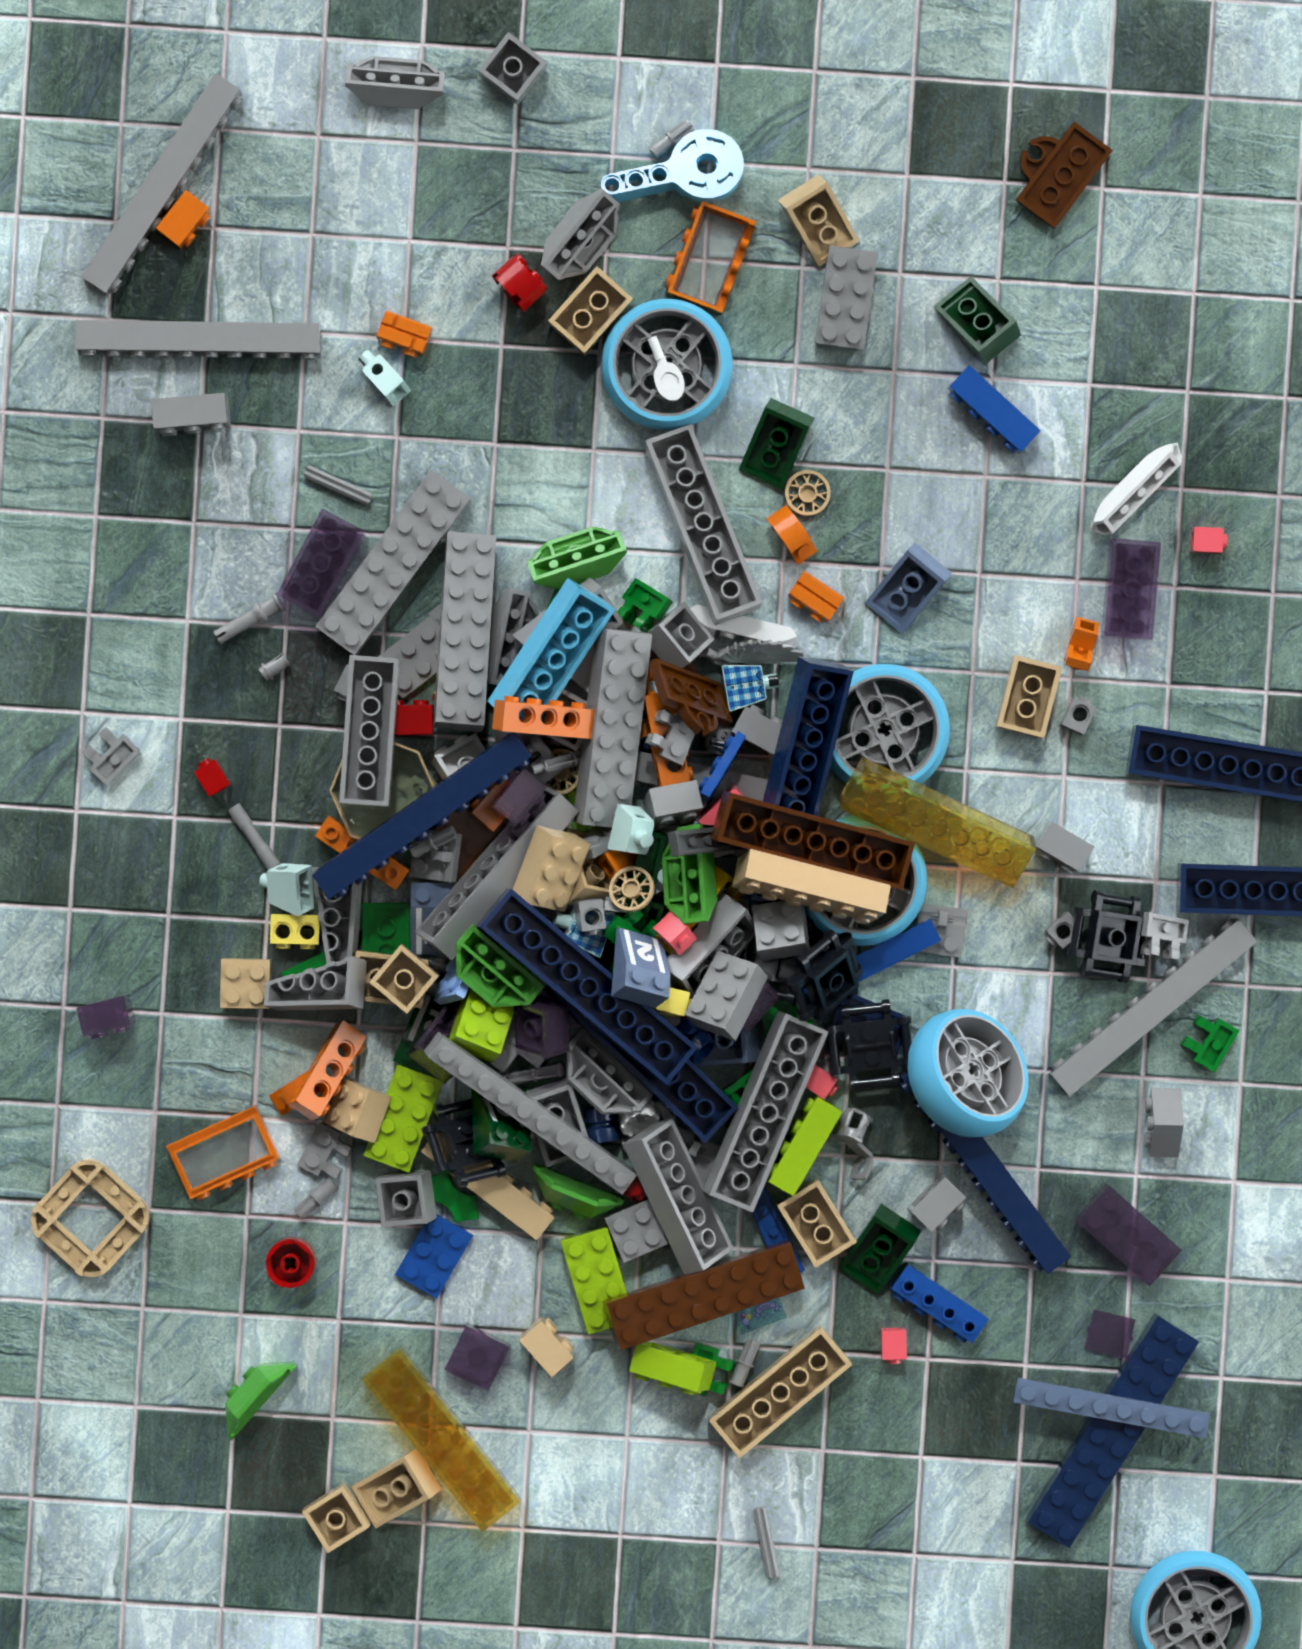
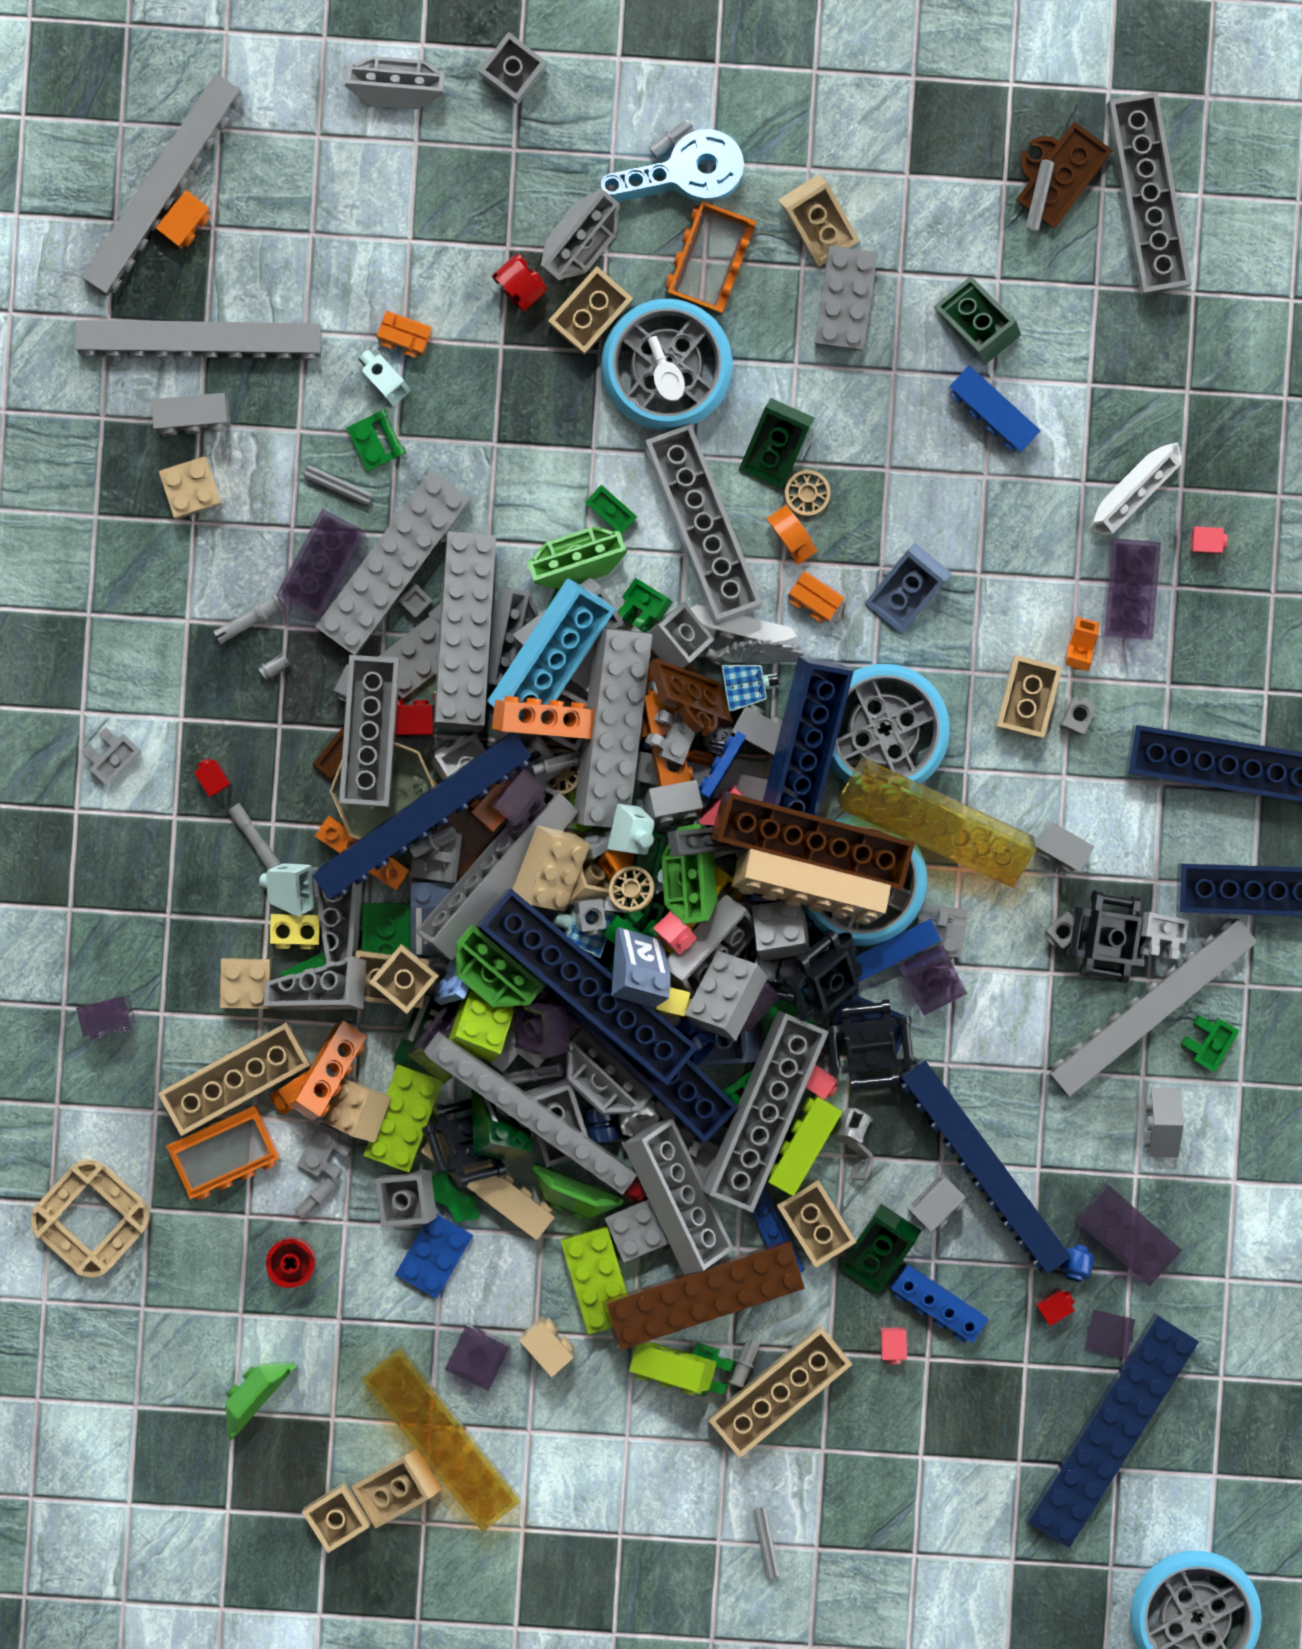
clear light blue tile [733,1298,787,1335] -> none
wheel [907,1009,1028,1137] -> none
sand blue plate [1013,1377,1210,1438] -> none
none -> tan brick [158,1021,312,1136]
none -> tan brick [159,456,223,519]
none -> reddish brown tile [313,727,344,780]
none -> green plate [346,409,407,472]
none -> light grey plate [398,583,433,618]
none -> green plate [585,485,637,535]
none -> orange axle [686,748,723,767]
none -> clear purple brick [899,944,967,1015]
none -> light grey axle [1026,160,1054,232]
none -> red brick [1035,1288,1075,1326]
none -> blue head [1060,1244,1095,1282]
none -> light grey brick [1106,92,1192,296]

